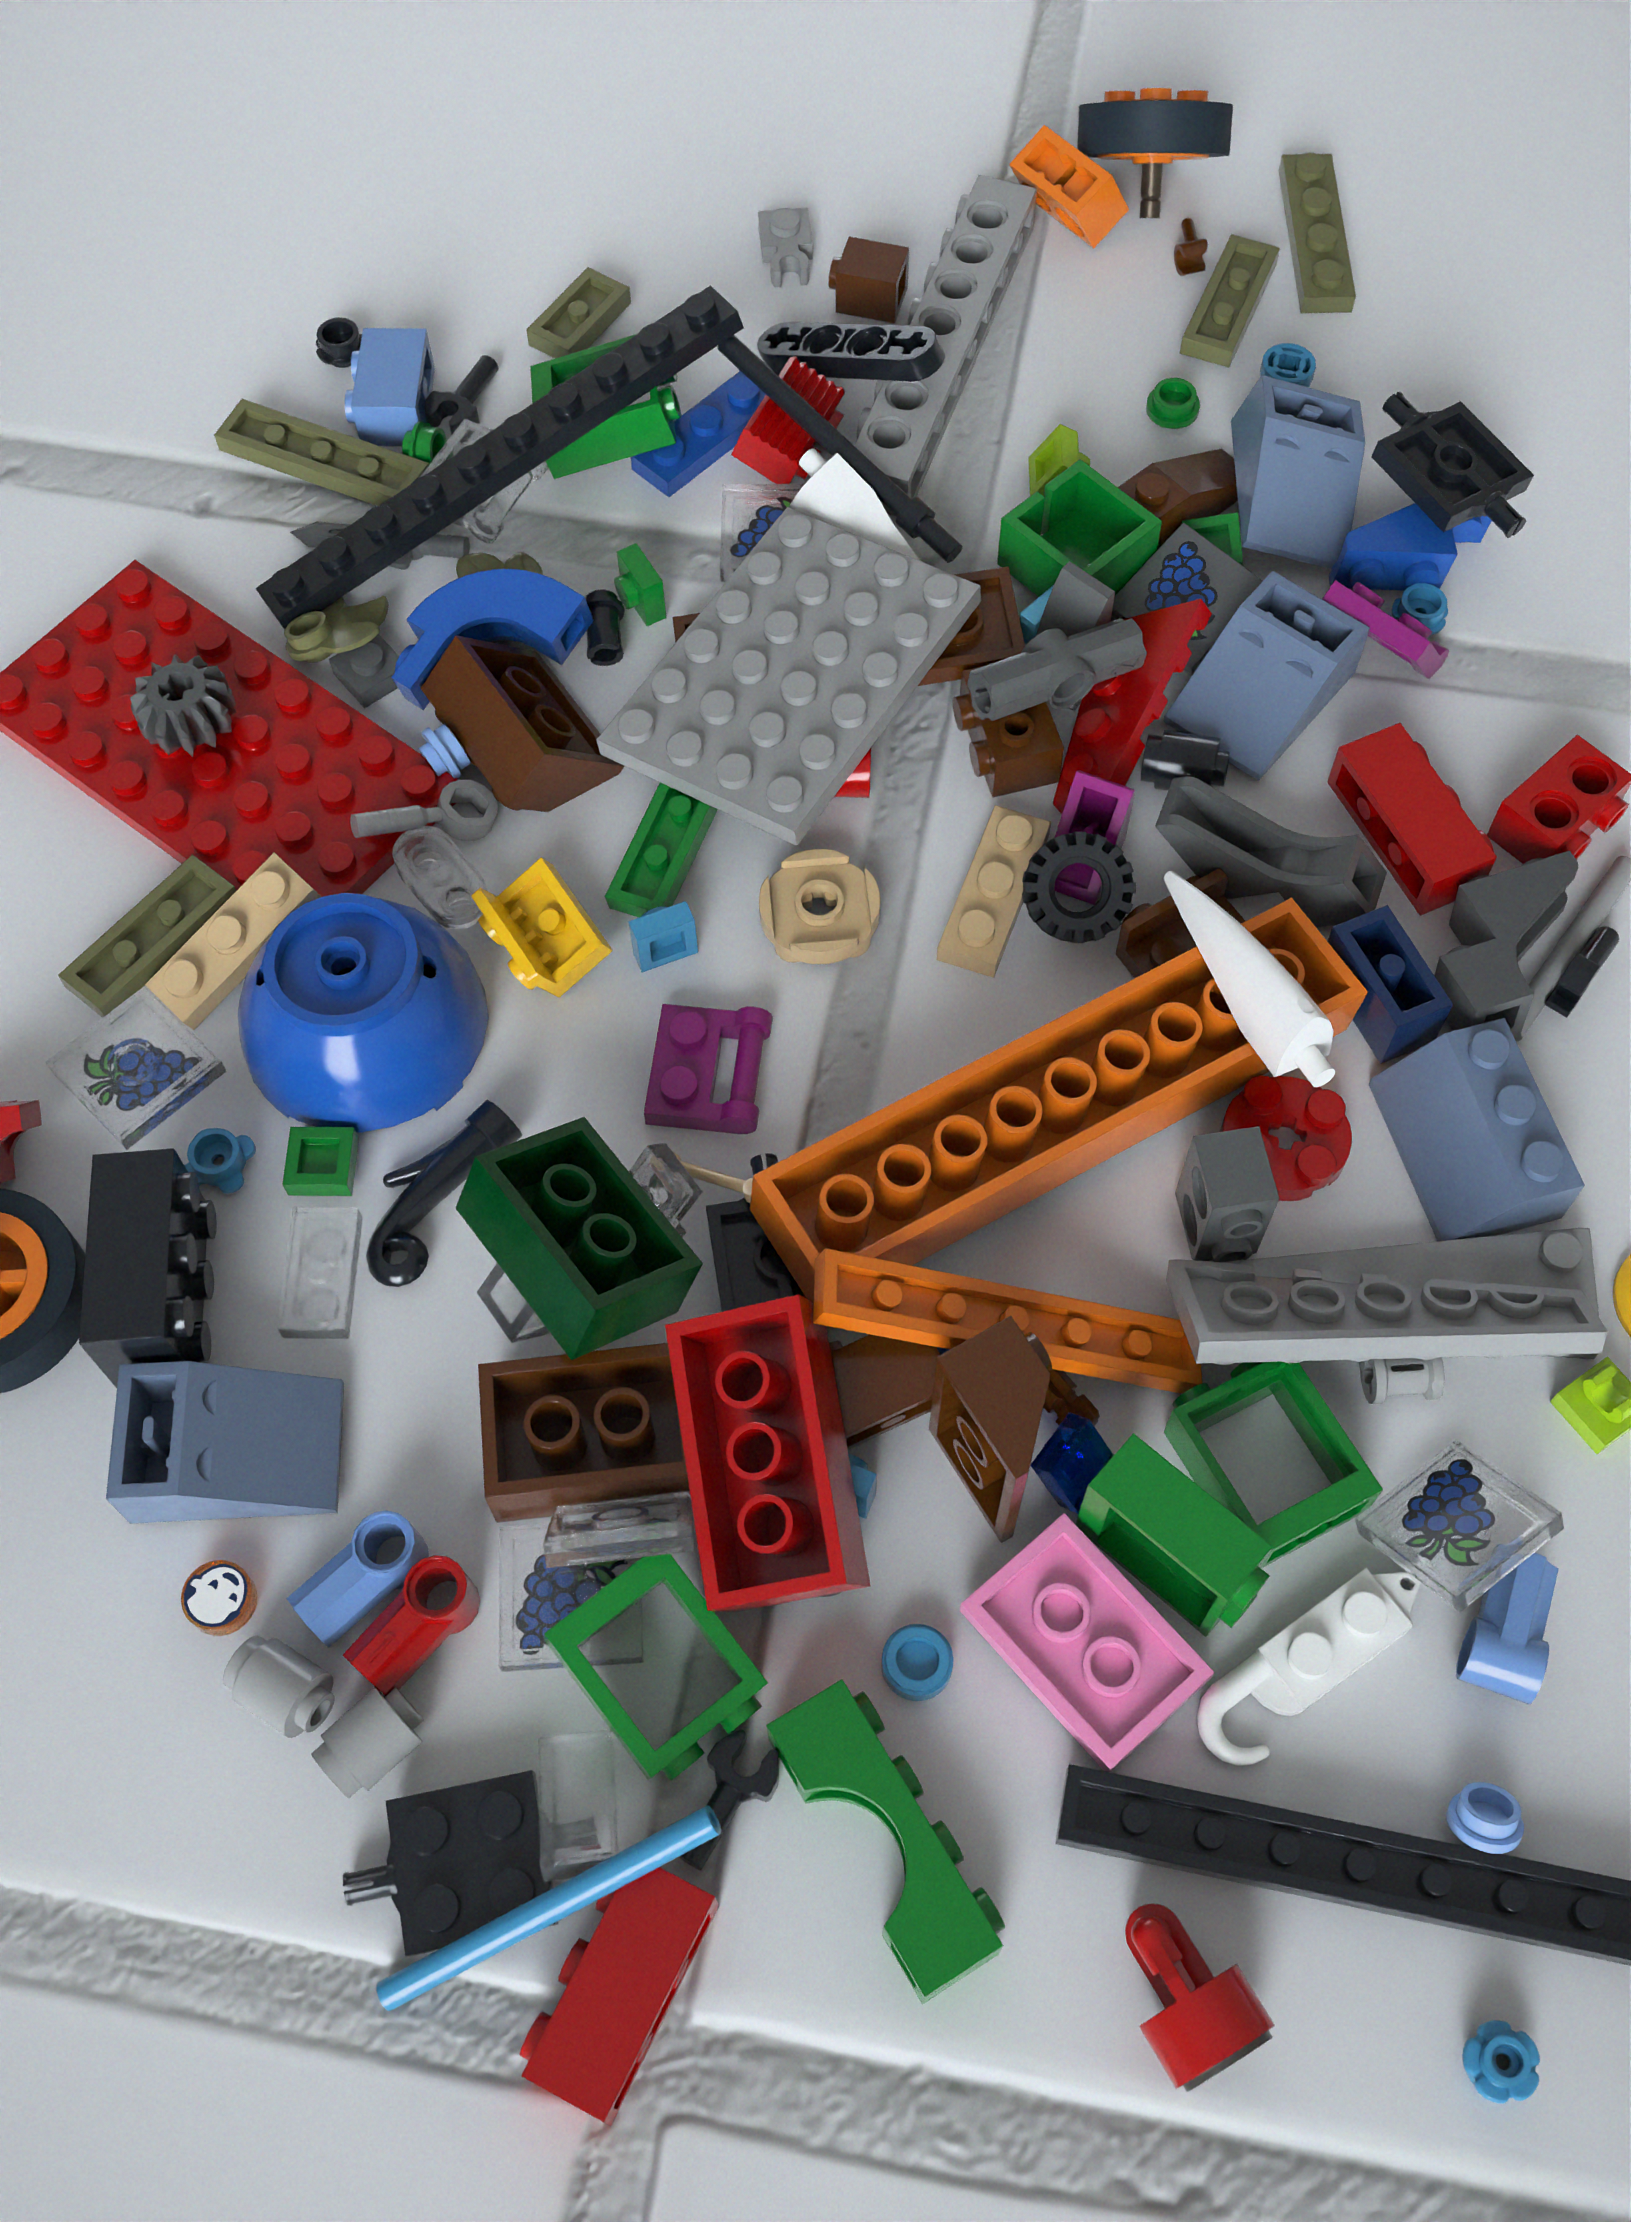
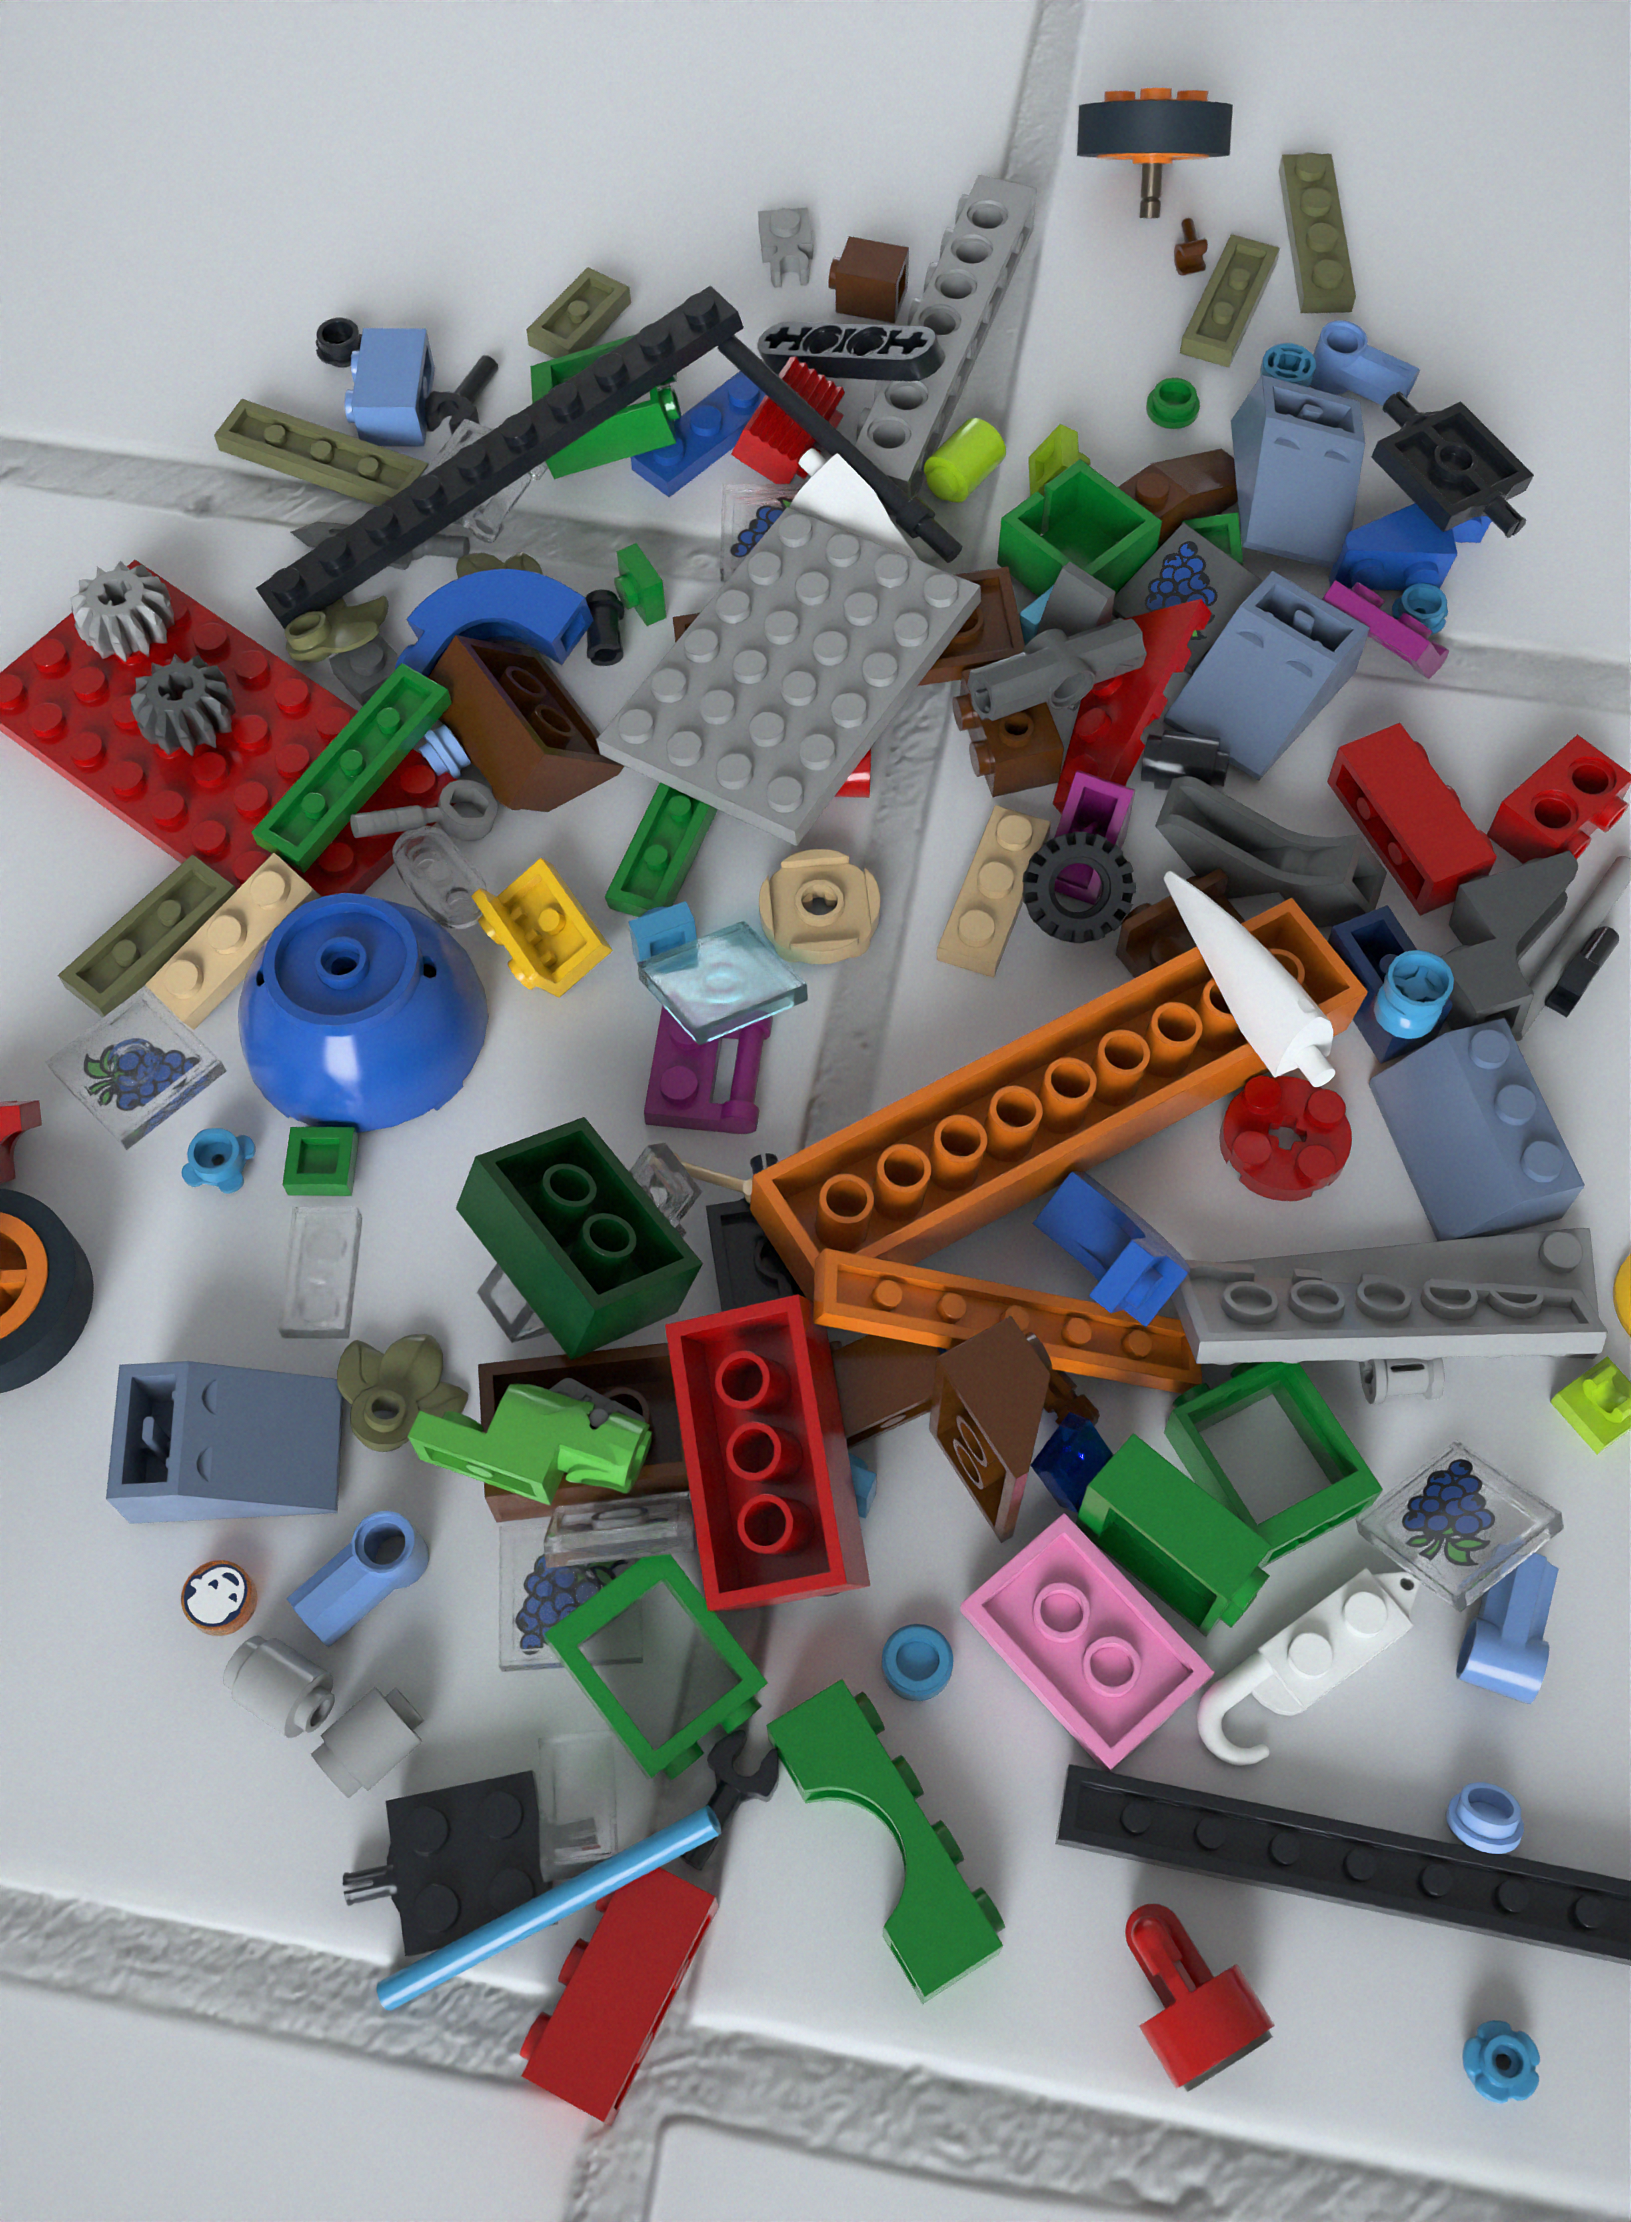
black brick [79,1148,217,1388] -> none
red piece [343,1555,480,1696] -> none
black plant [366,1100,522,1287] -> none
green plate [402,421,447,471] -> none
orange brick [1009,125,1129,248] -> none
dark grey brick [1175,1126,1279,1262] -> none
none -> light grey gear [70,561,175,662]
none -> green plate [251,663,452,873]
none -> olive plate [337,1334,469,1452]
none -> bright green plate [408,1378,652,1506]
none -> clear light blue tile [637,921,808,1045]
none -> lime brick [924,418,1006,503]
none -> blue arch [1032,1171,1190,1327]
none -> medium blue piece [1311,320,1420,406]
none -> dark azure wheel [1374,950,1454,1039]

